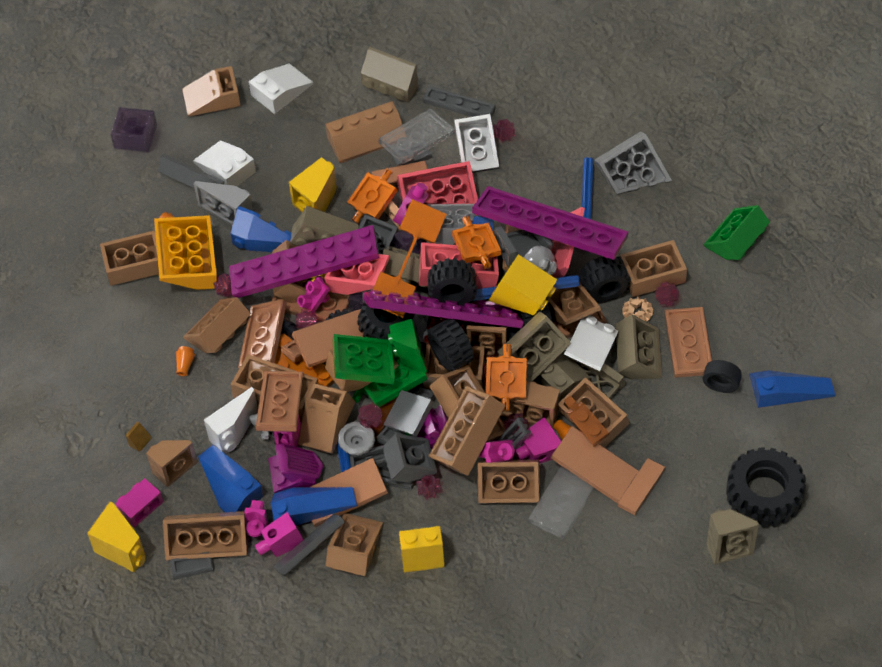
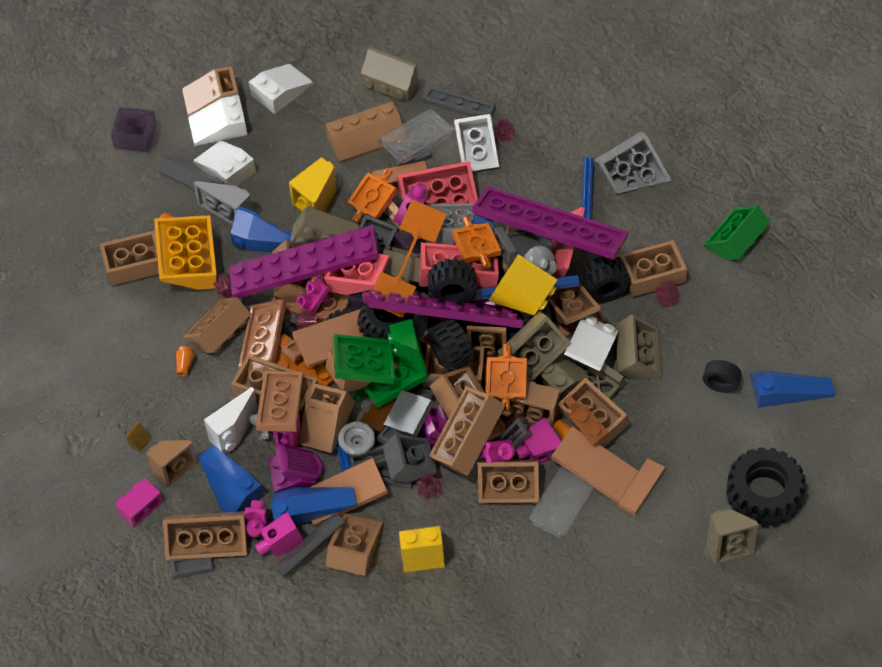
yellow slope [87,502,146,573] -> none
clear pink gear [358,404,382,428] -> none
light nougat gear [622,297,653,322] -> none
nougat tile [664,307,712,378] -> none
none -> white slope [188,95,247,146]

